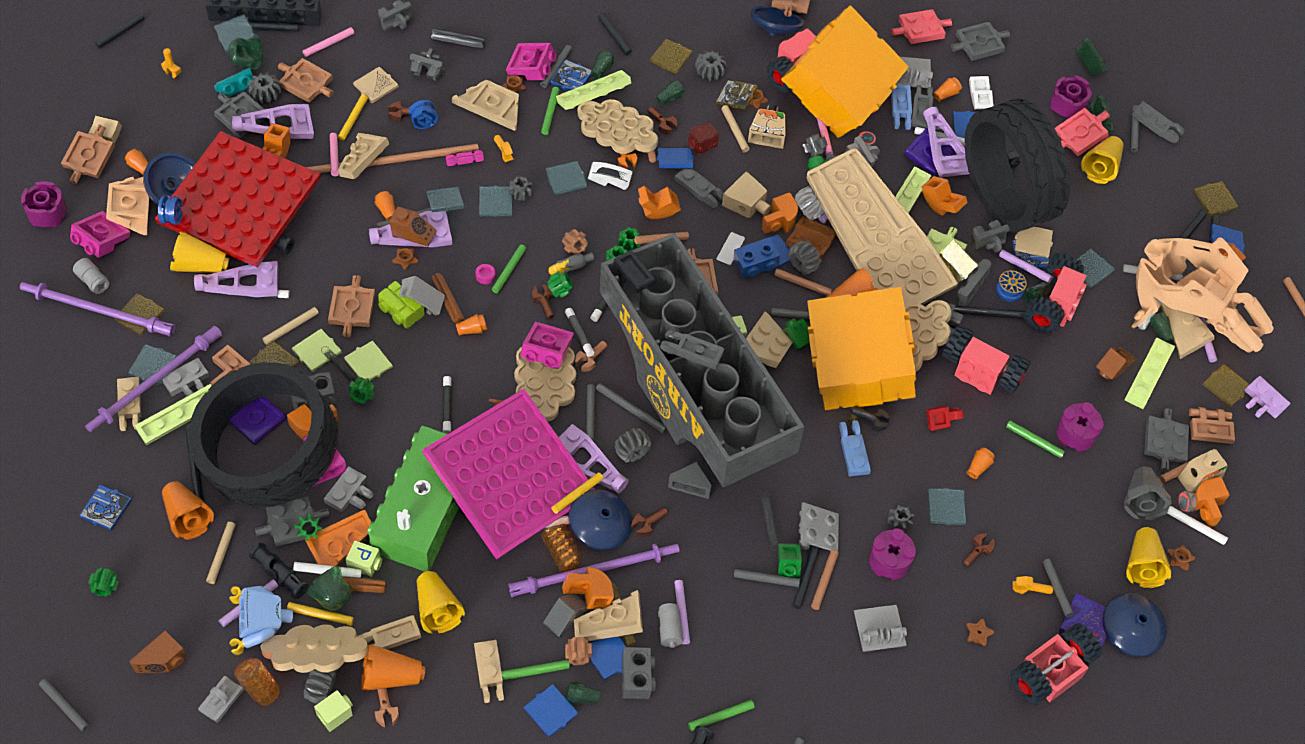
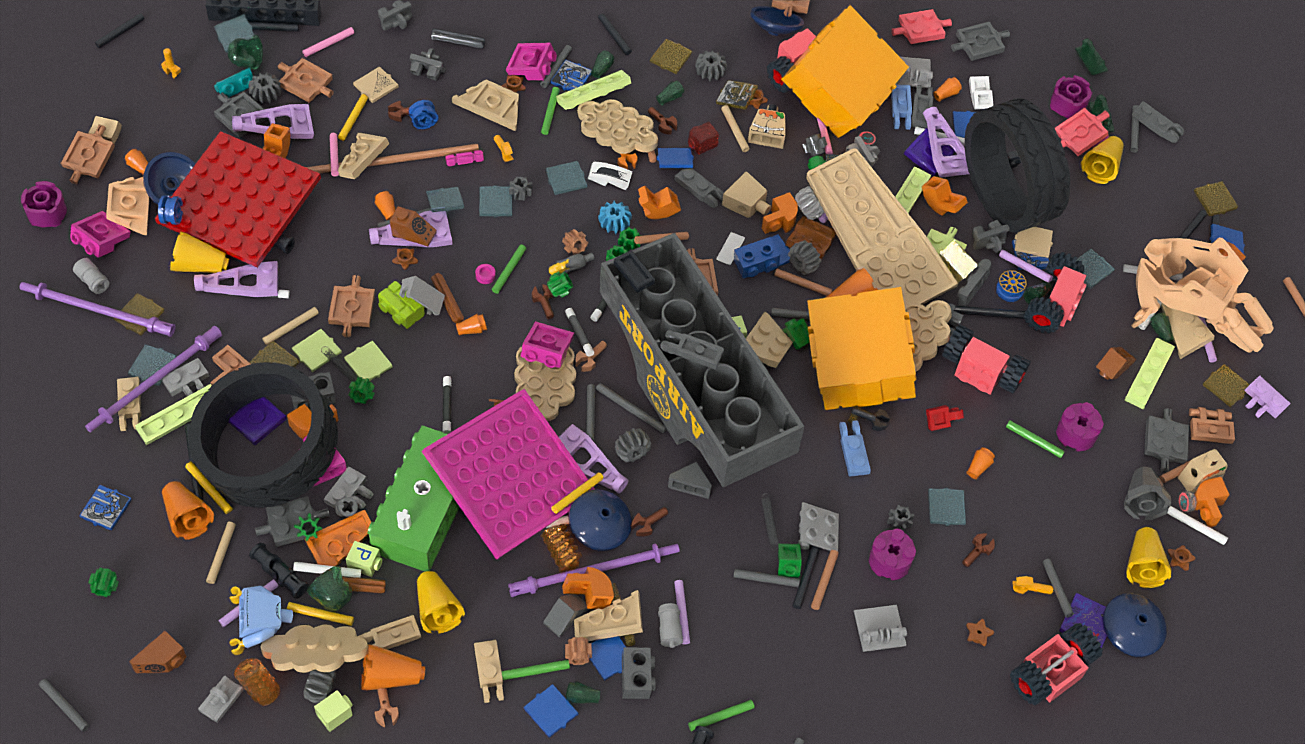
none -> yellow bar [185,461,233,514]
none -> dark grey bush [335,497,358,517]
none -> dark azure gear [598,201,632,234]

